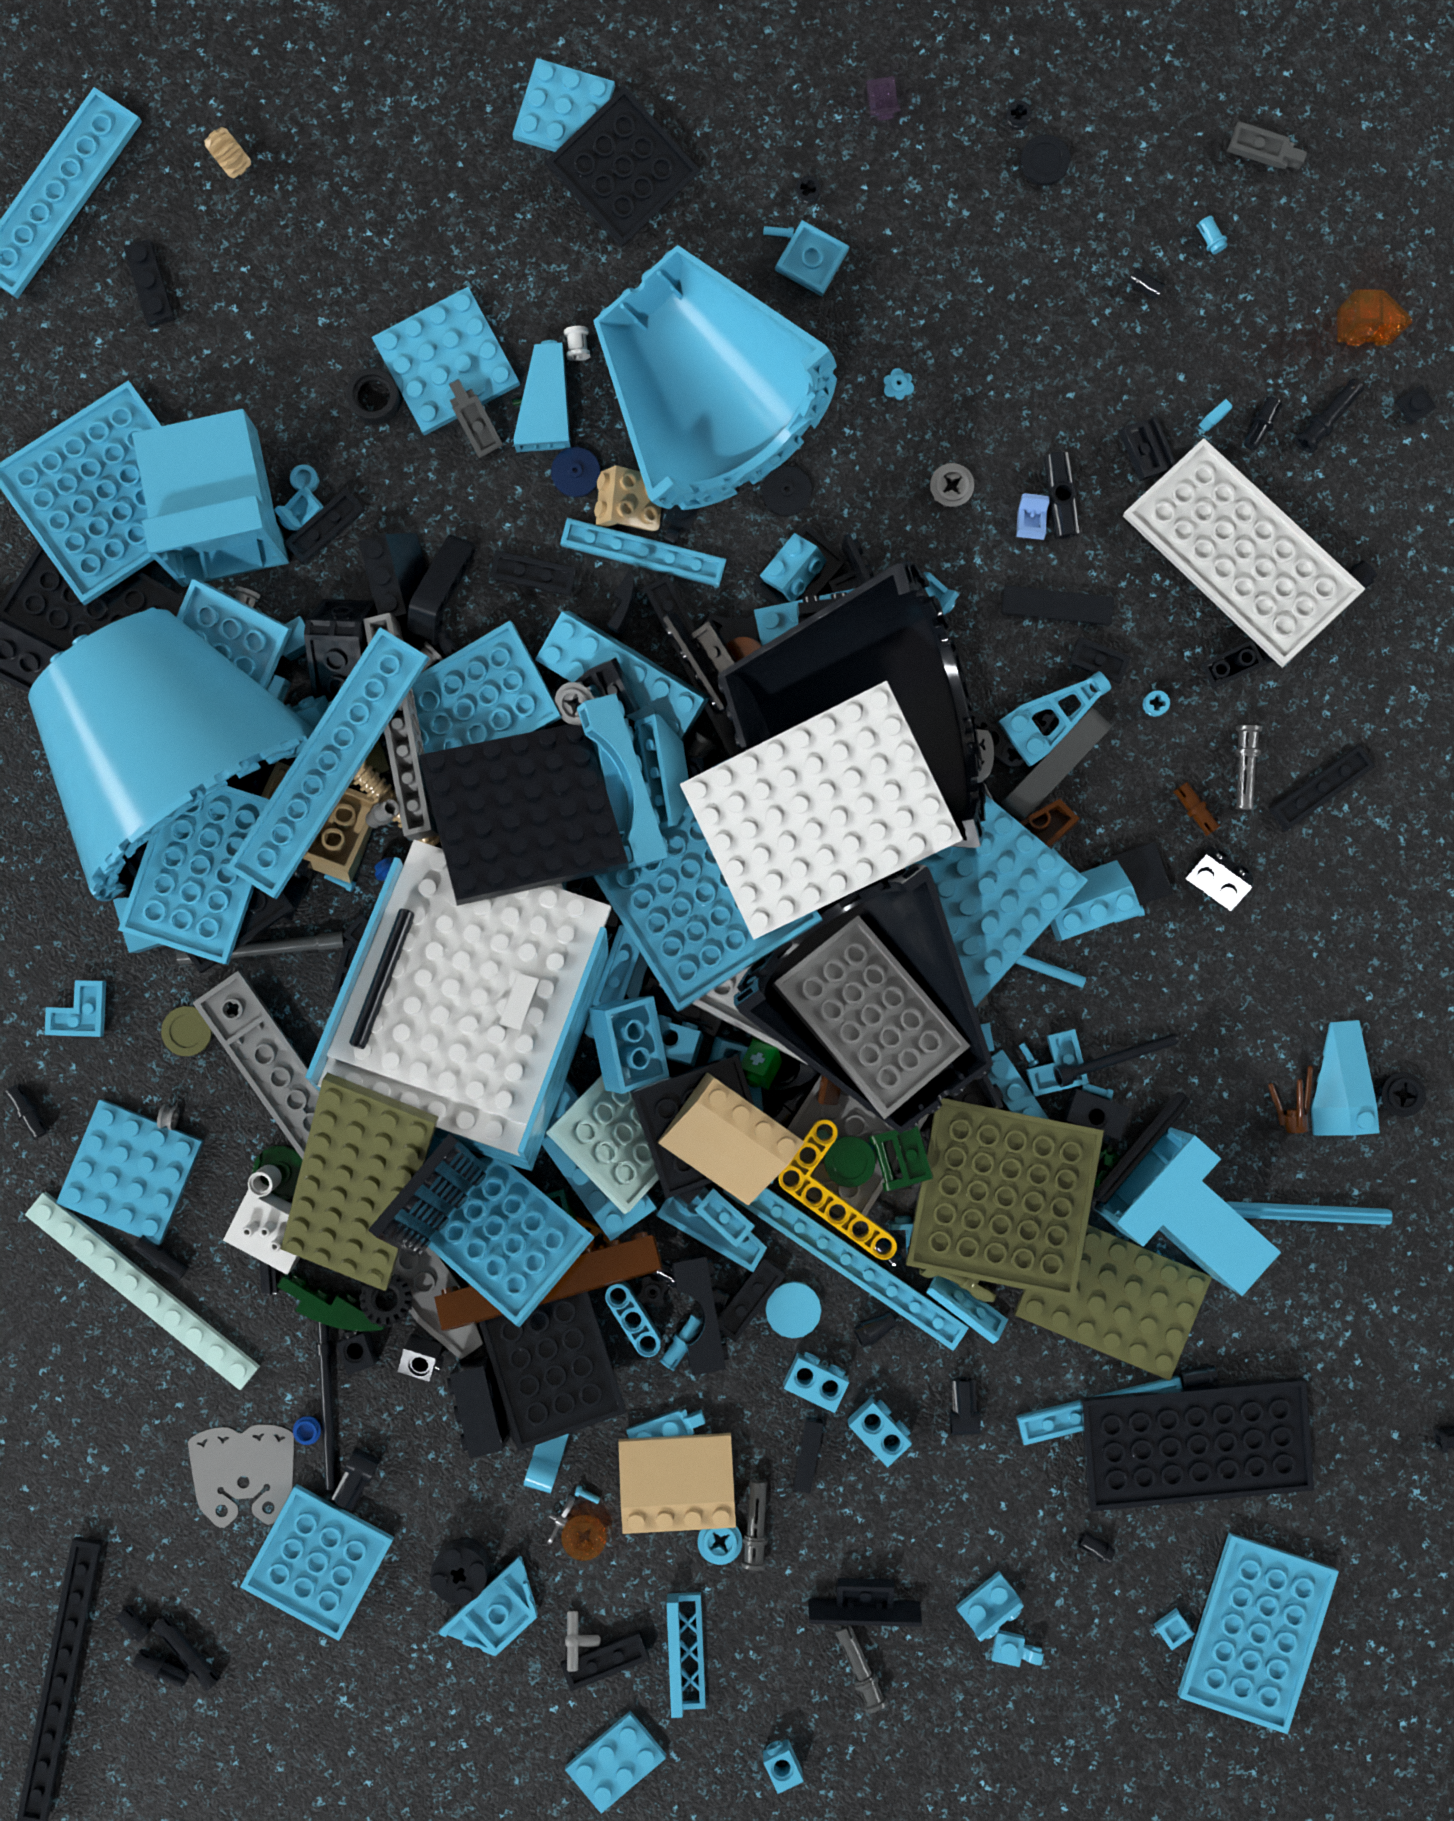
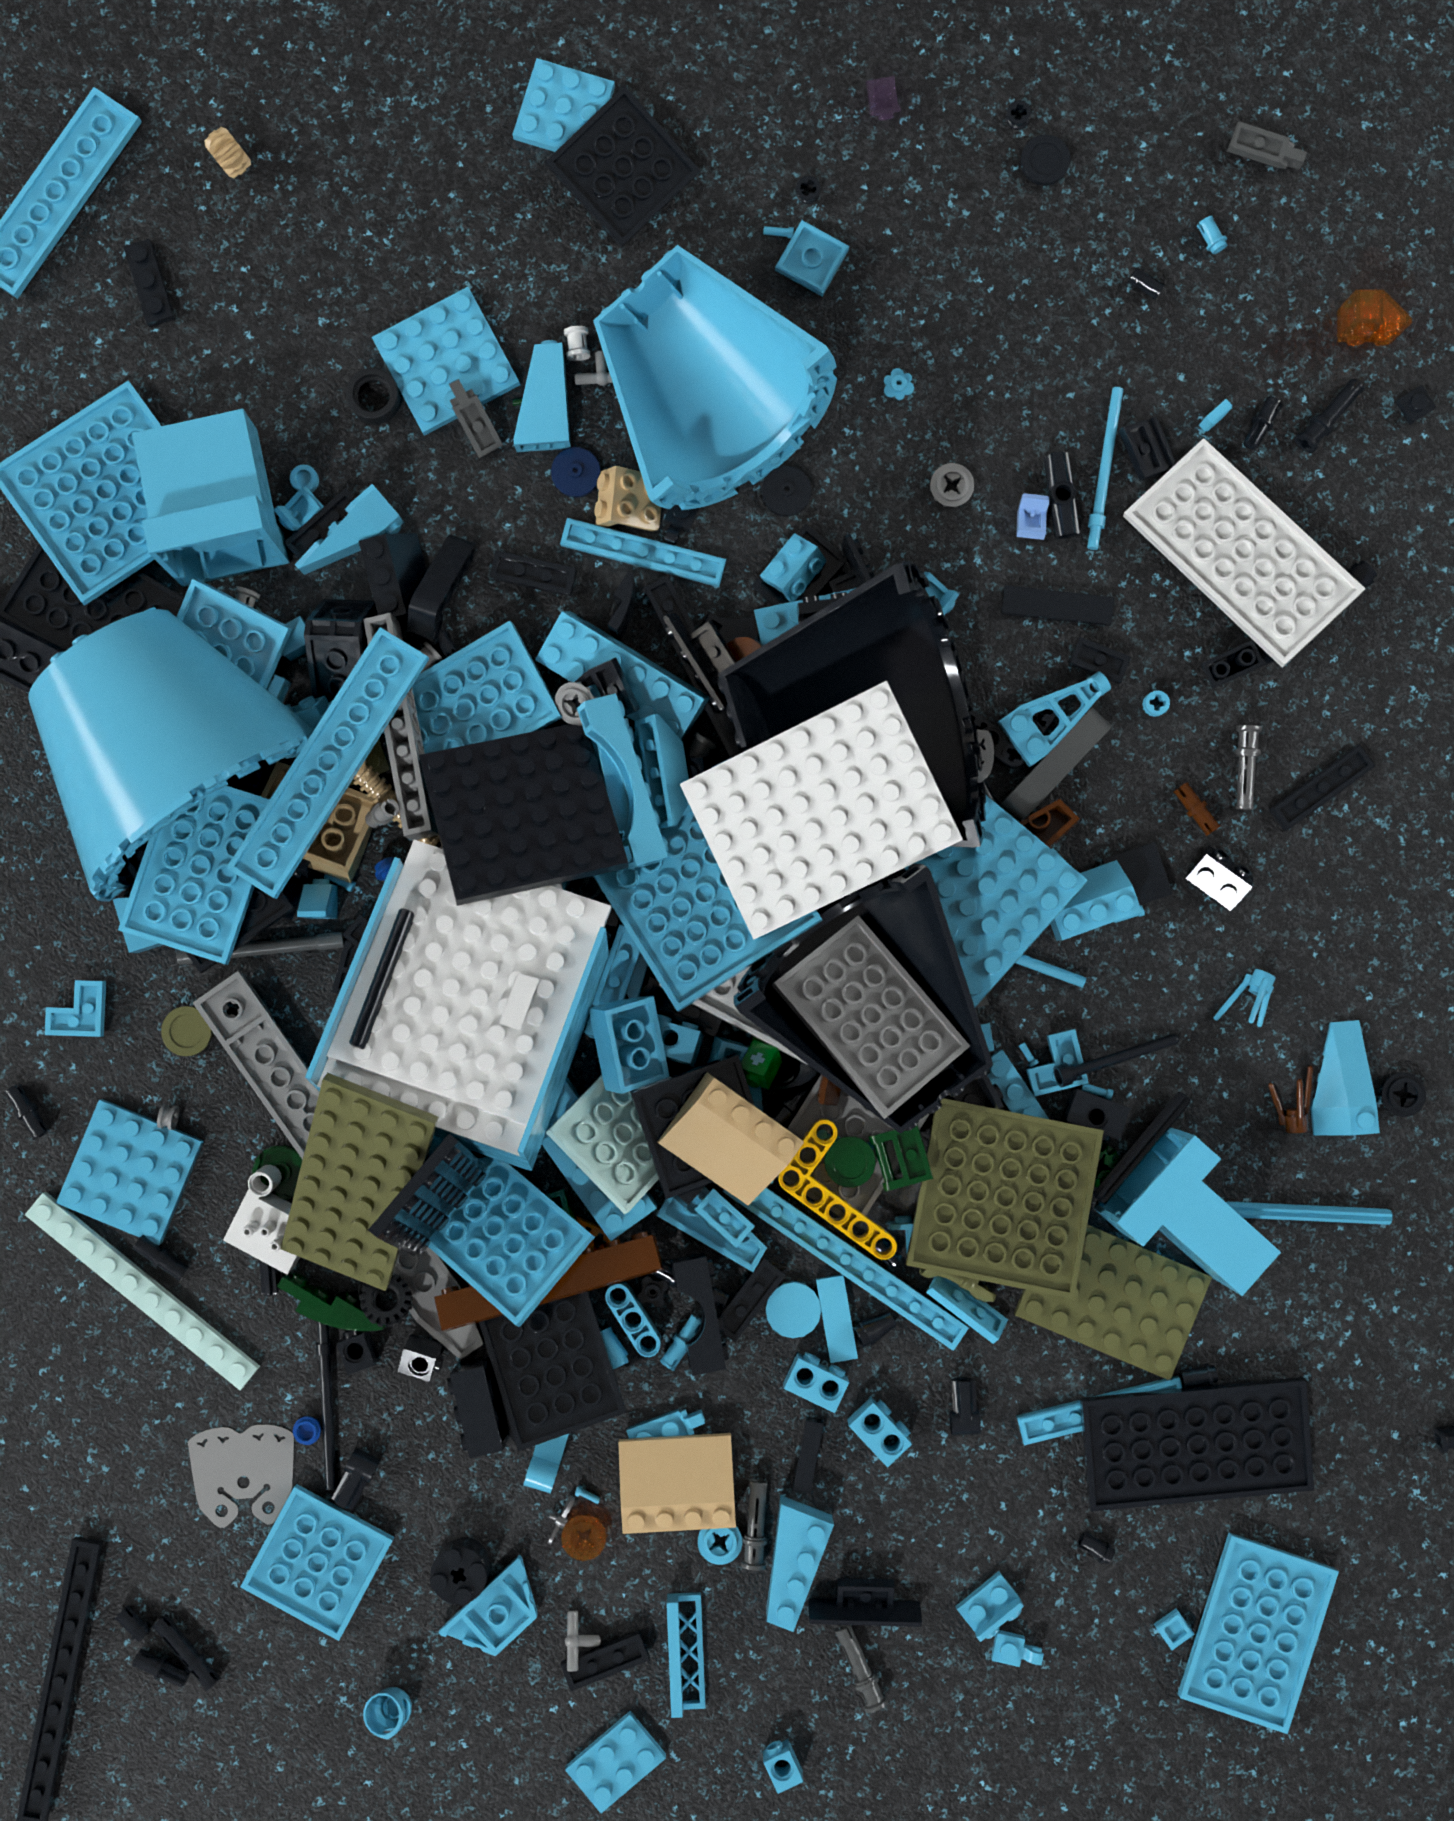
none -> medium azure wedge [295,484,404,575]
none -> medium azure slope [297,879,338,919]
none -> medium azure helmet [363,1687,412,1739]
none -> light grey piece [575,350,613,386]
none -> medium azure cone [601,1327,629,1369]
none -> medium azure wedge [766,1495,834,1632]
none -> medium azure tile [816,1274,858,1363]
none -> medium azure bar [1087,387,1123,550]
none -> medium azure plant [1214,969,1276,1027]

